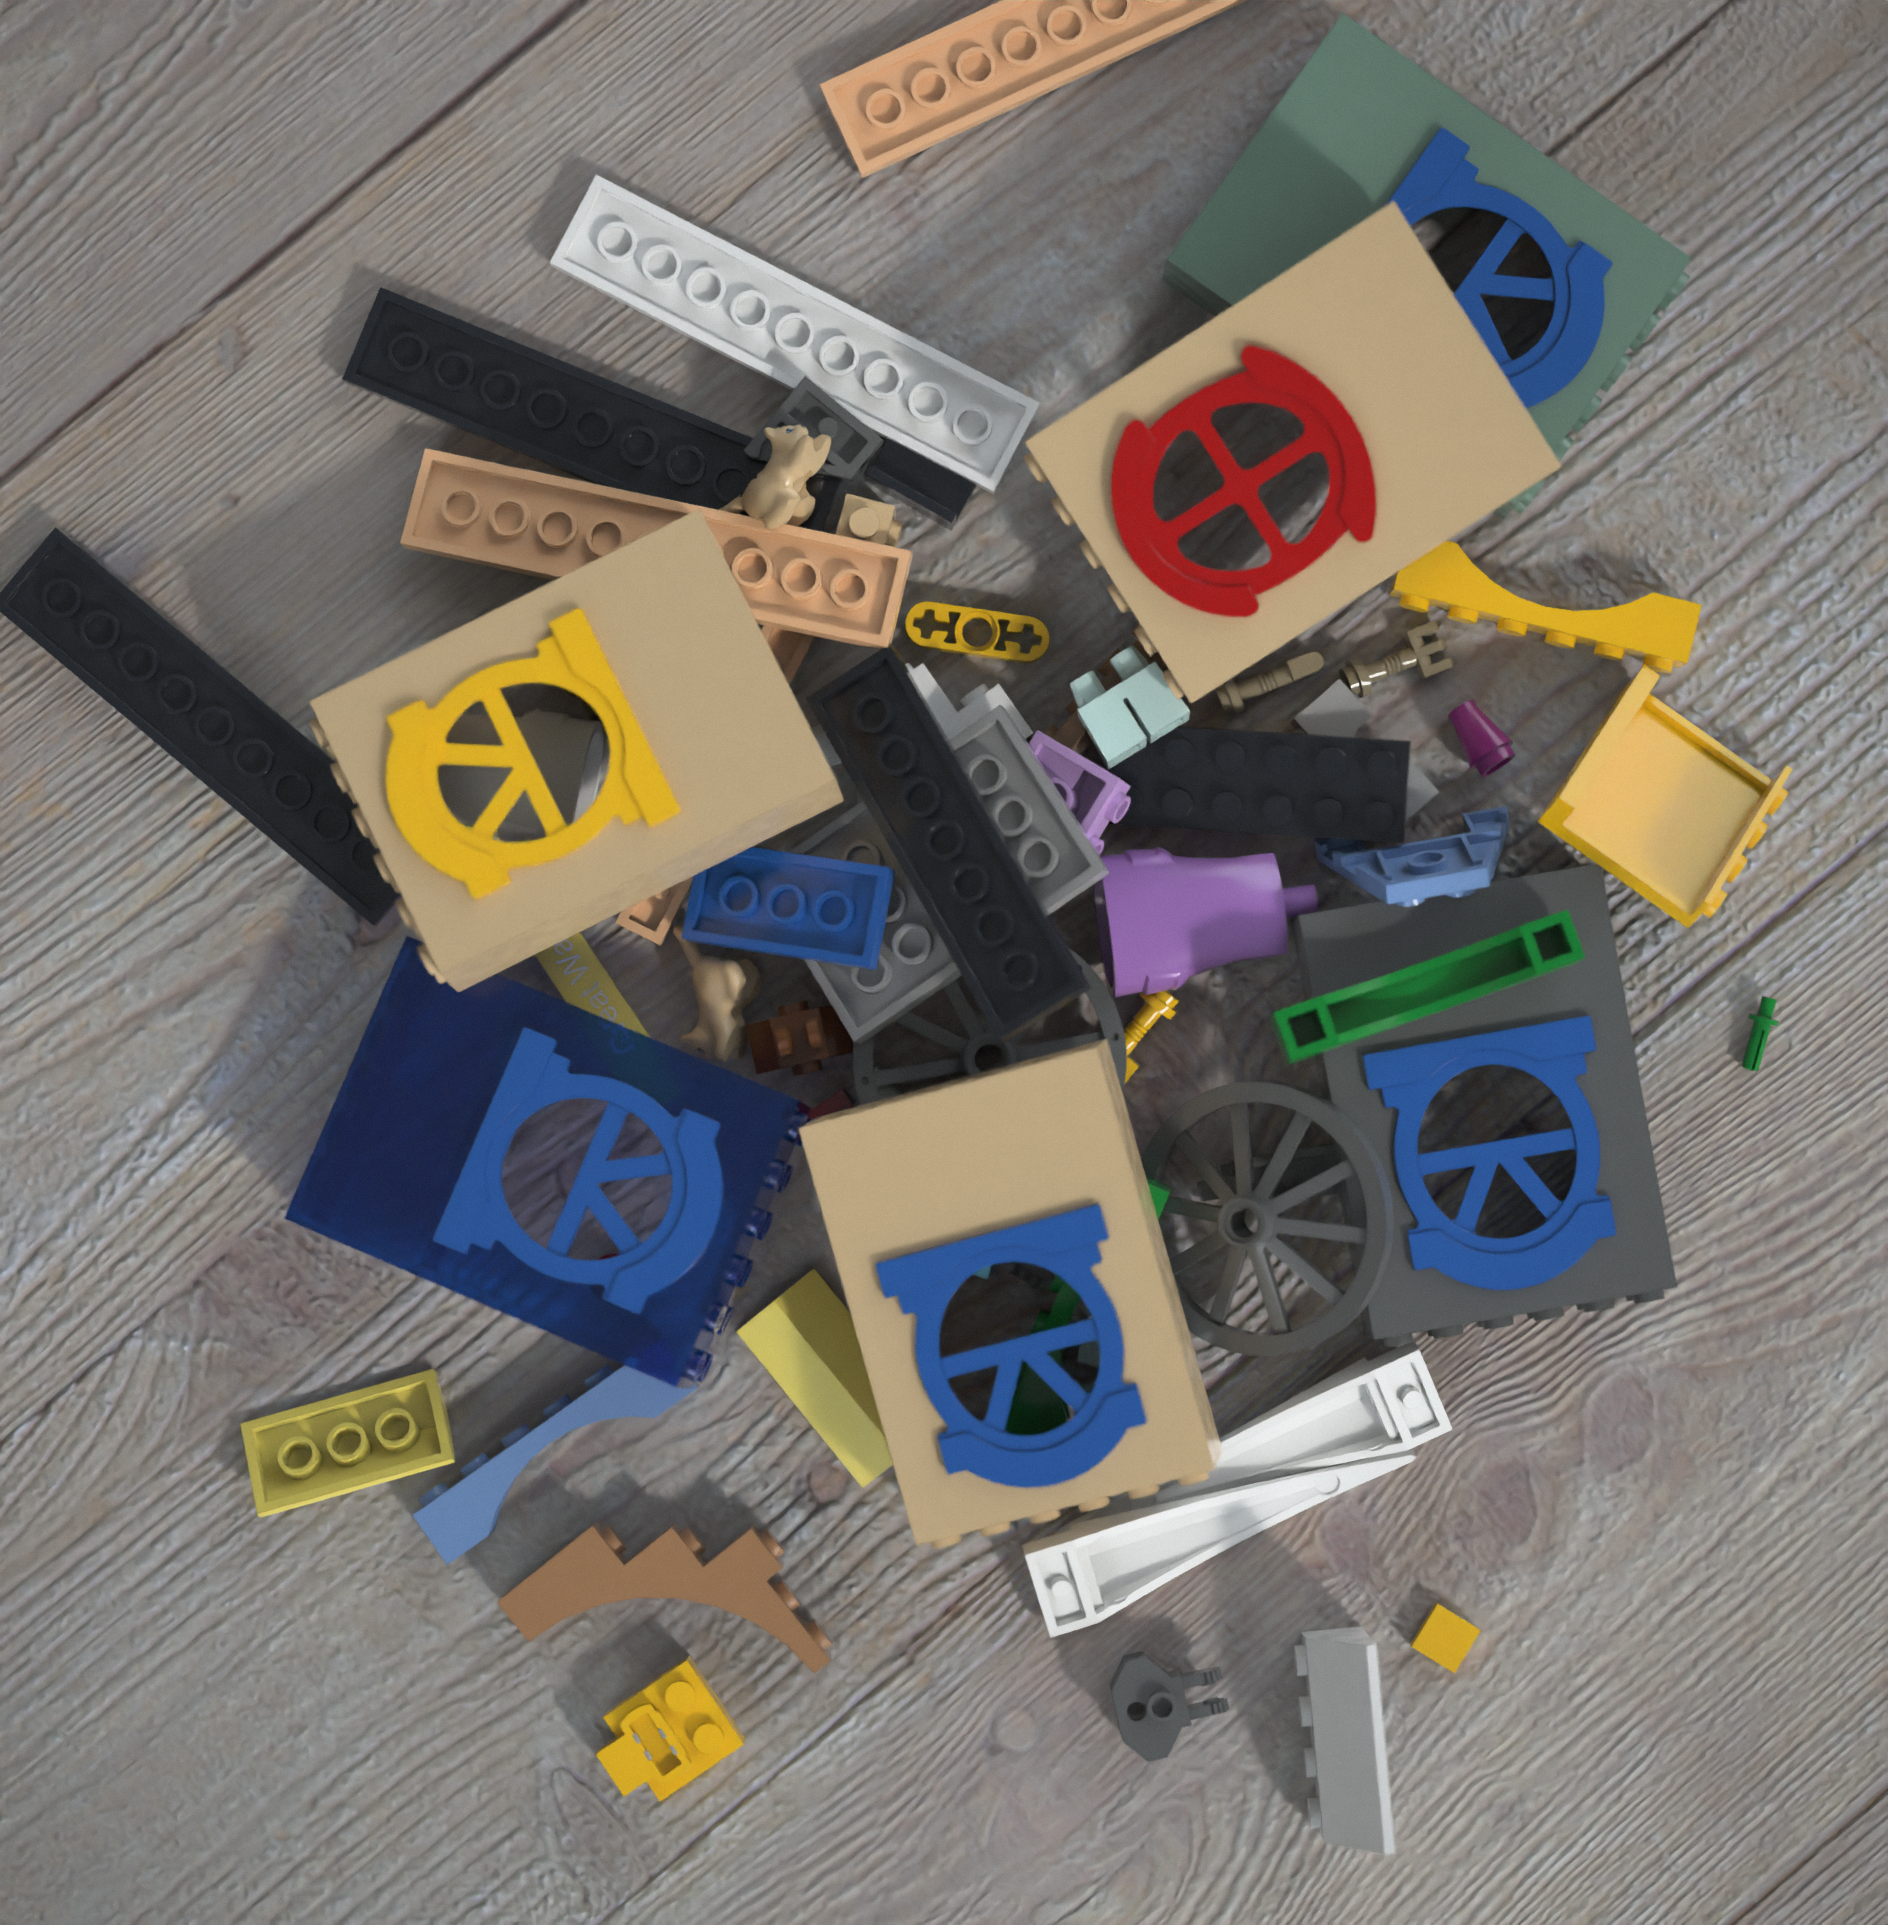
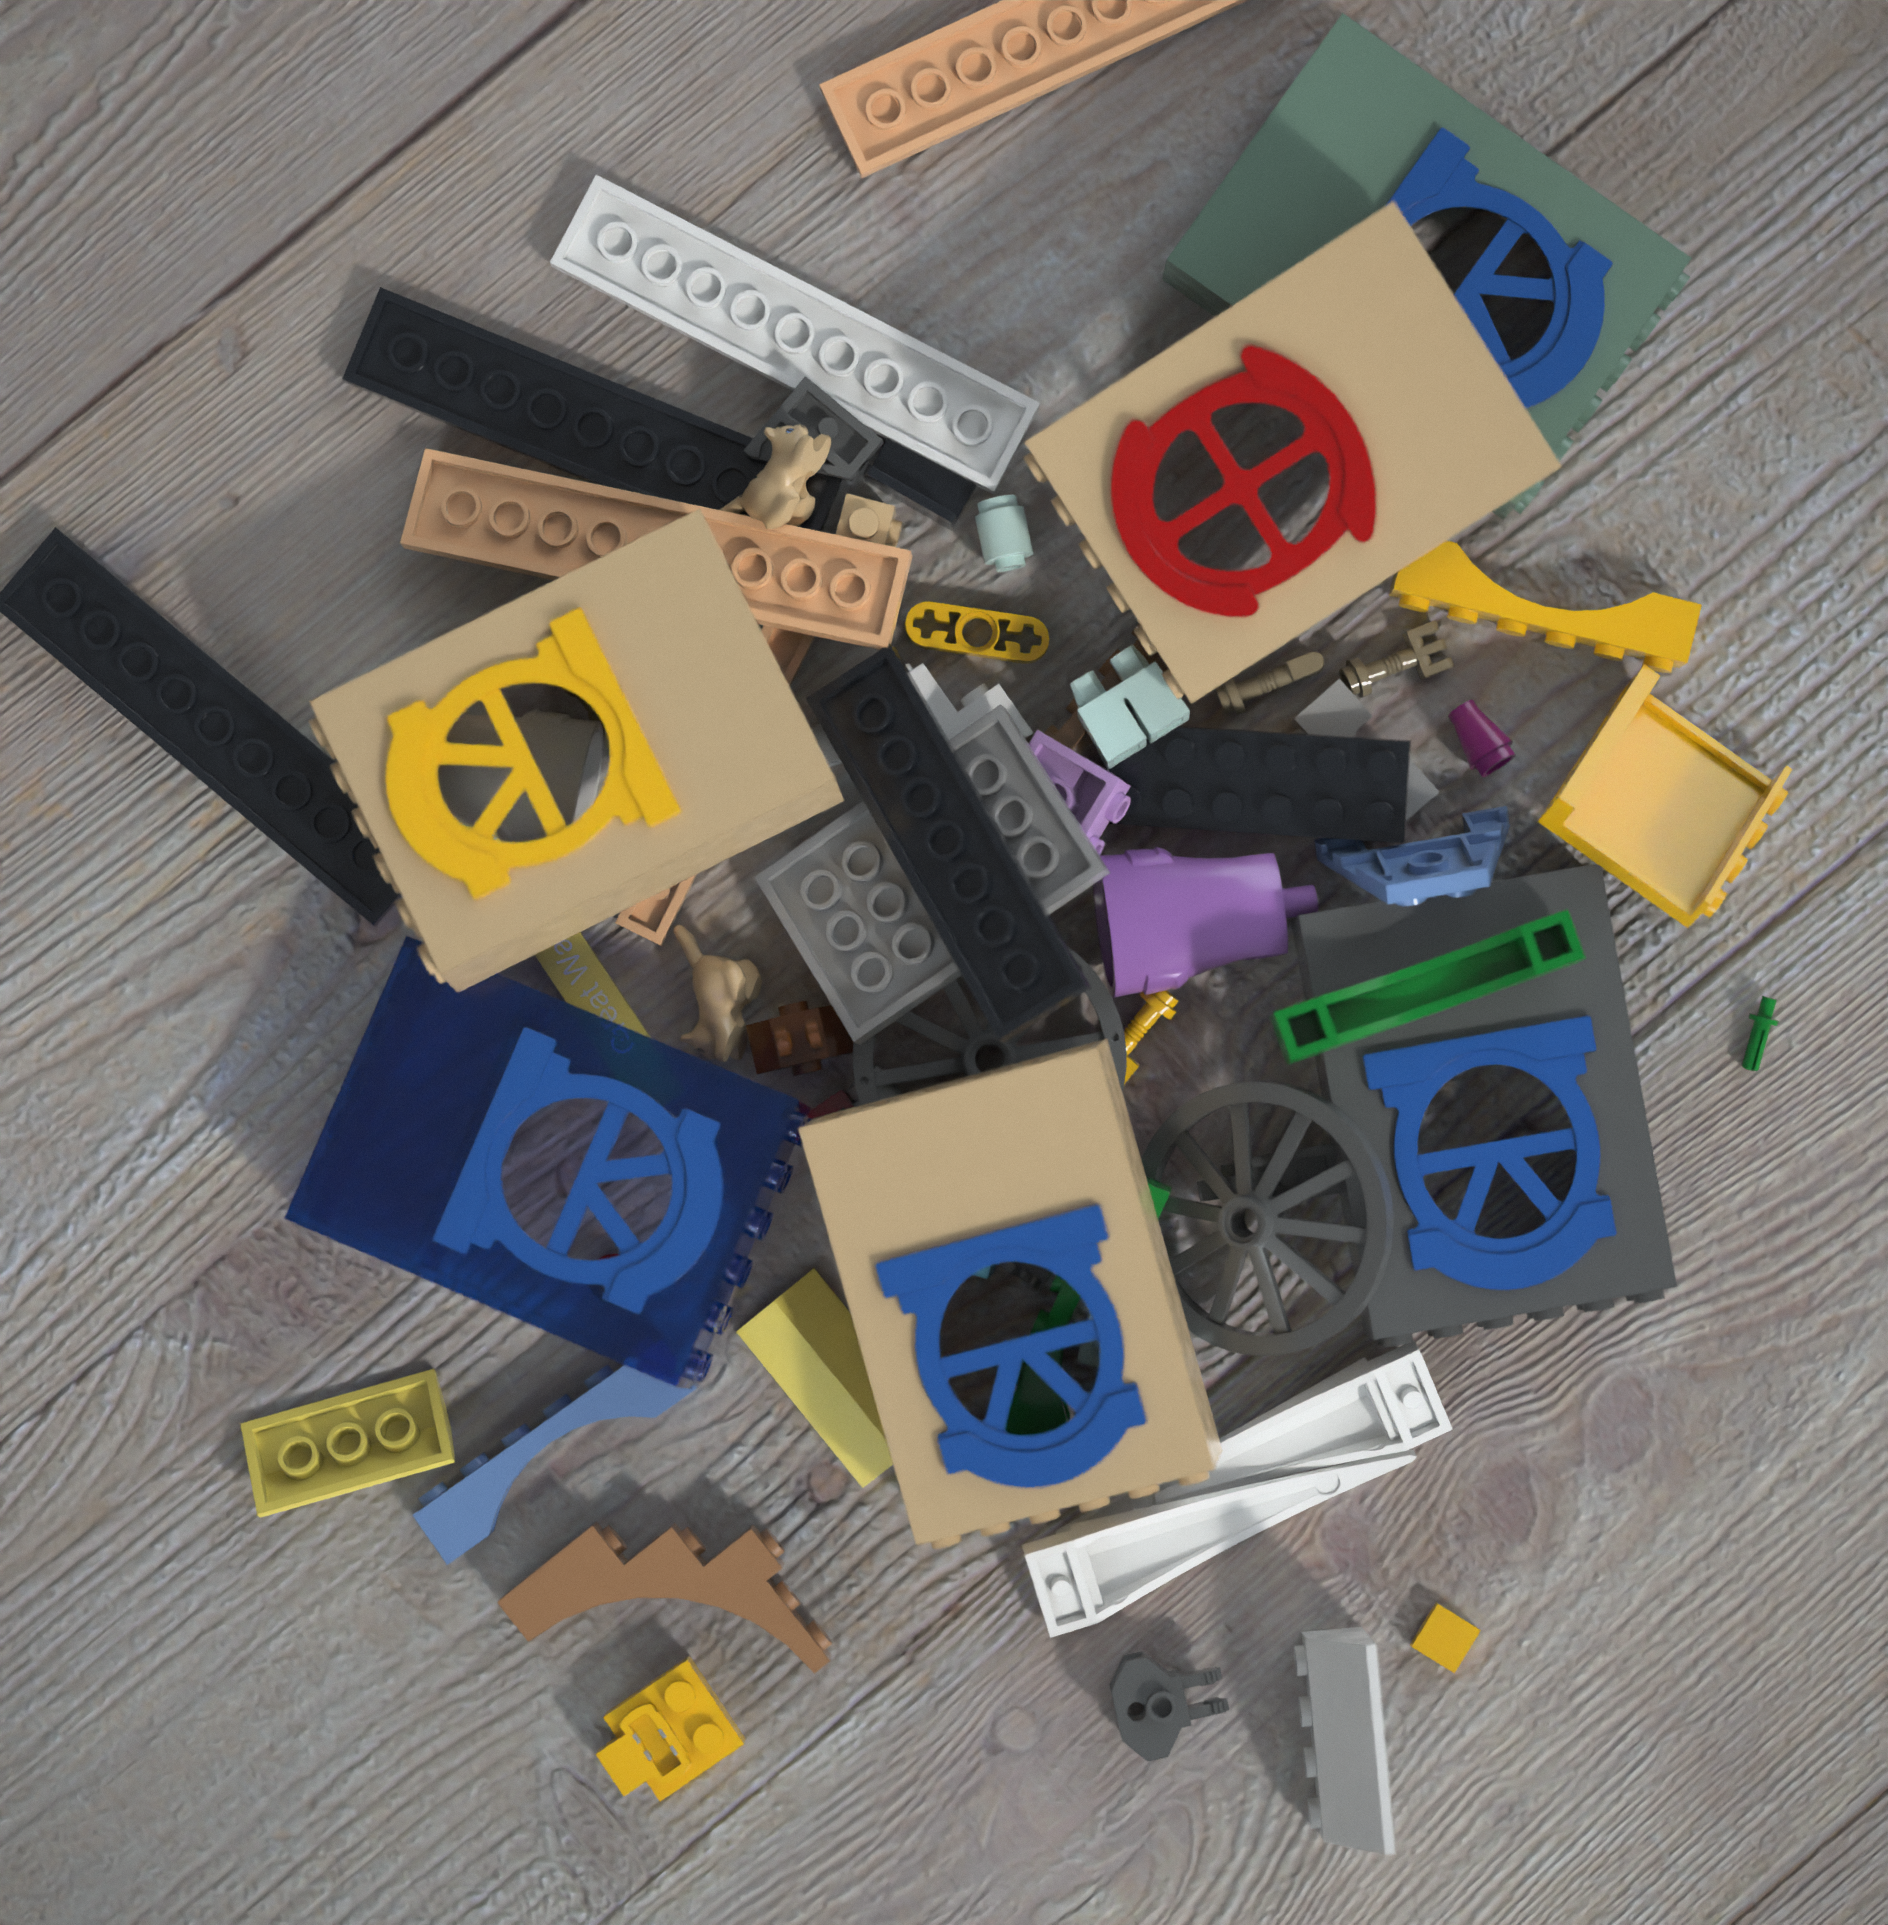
blue plate [681,847,895,970] -> none
none -> light aqua brick [975,495,1034,572]

